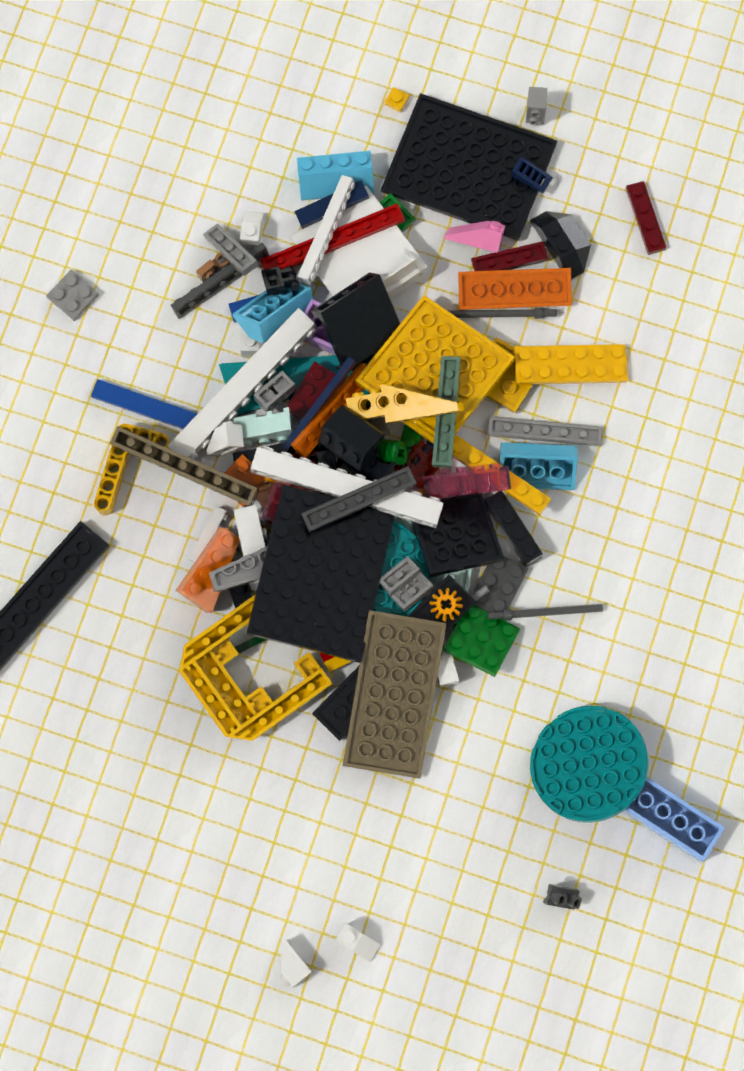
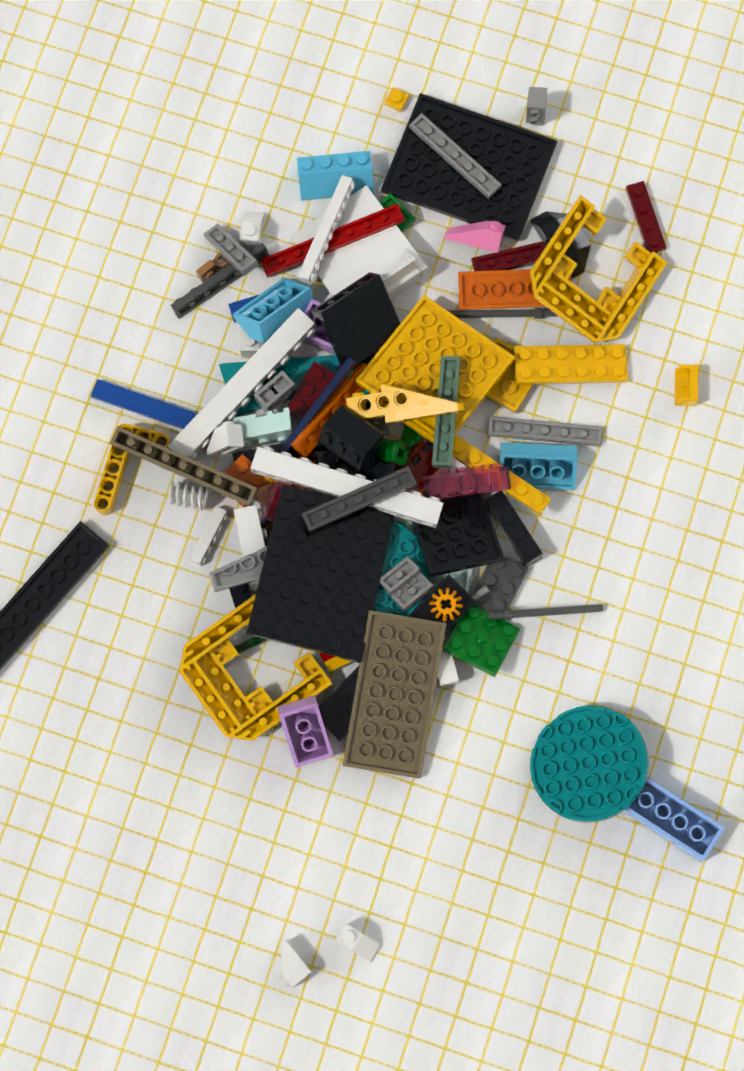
light grey plate [46,269,99,321] -> none
orange wedge [175,527,240,613] -> none
black plate [261,266,299,296] -> none
dark blue tile [294,180,369,229] -> none
dark blue slope [511,157,553,194] -> none
dark grey hips [543,884,582,910] -> none
none -> white piece [168,480,210,510]
none -> lavender brick [277,695,334,768]
none -> light grey tile [409,113,502,199]
none -> yellow slope [530,195,668,343]
none -> yellow hinge [674,364,698,406]

